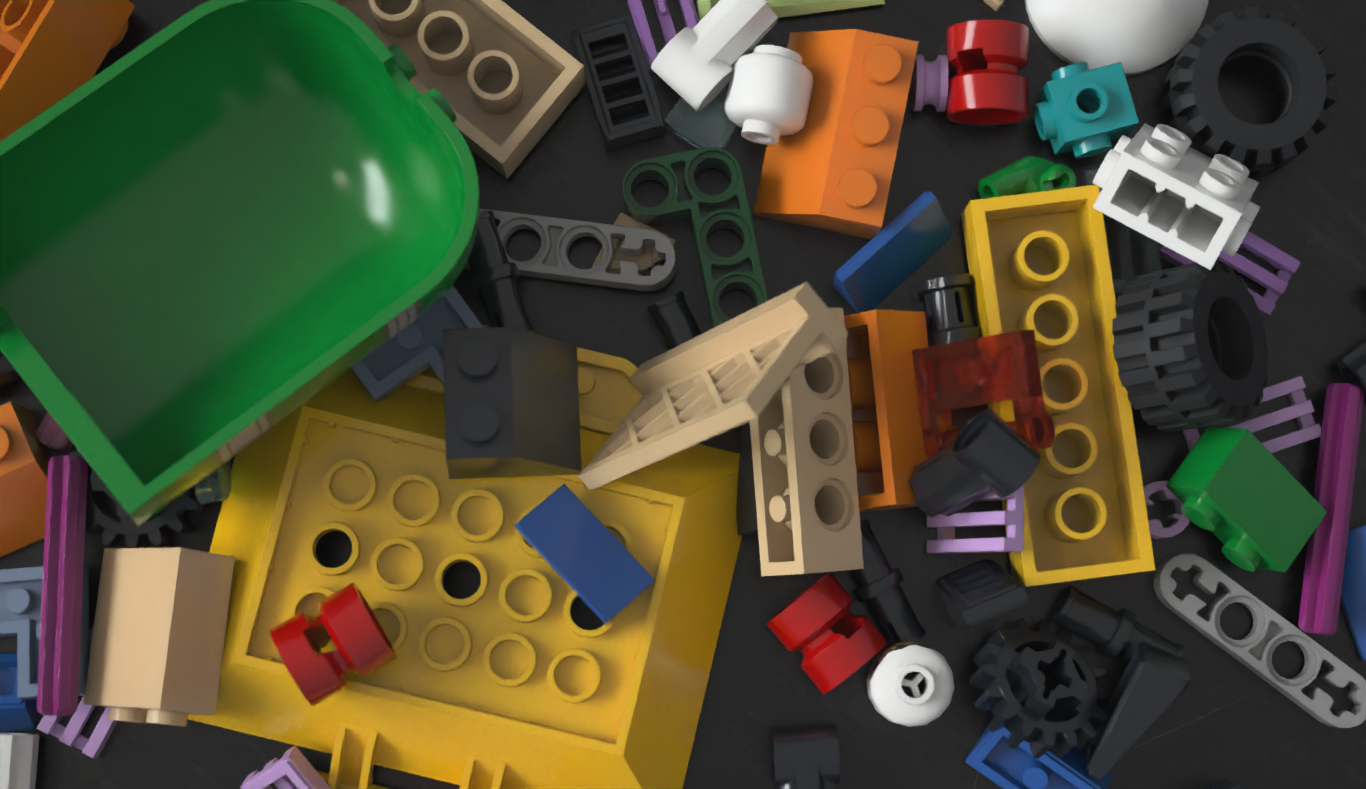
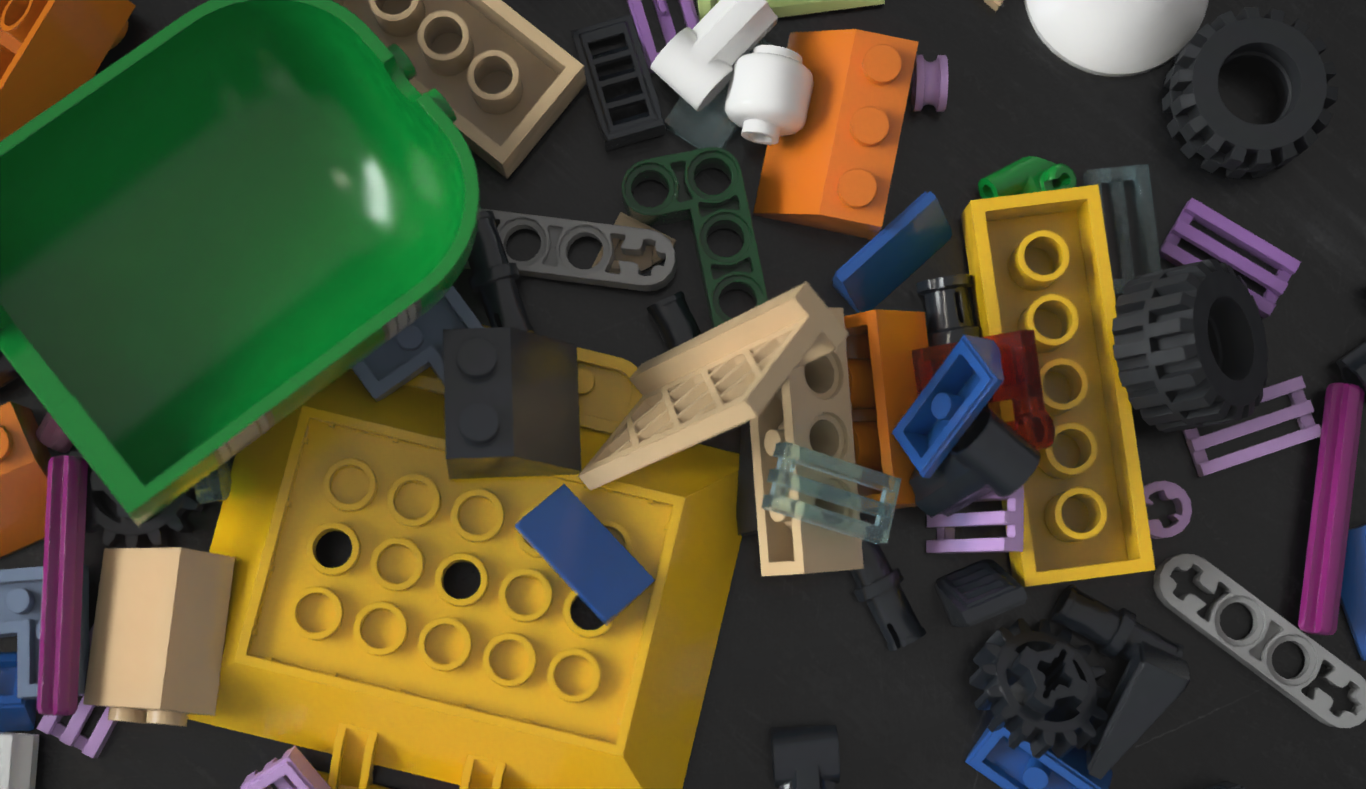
red wheel [270,583,397,706] -> none
red wheel [766,572,888,695] -> none
white head [866,642,954,727] -> none
red wheel [946,20,1029,125] -> none
teal brick [1033,62,1139,159] -> none
white brick [1092,124,1260,270] -> none
green brick [1166,426,1327,572] -> none
none -> clear light blue tile [761,442,902,544]
none -> blue slope [892,334,1004,479]

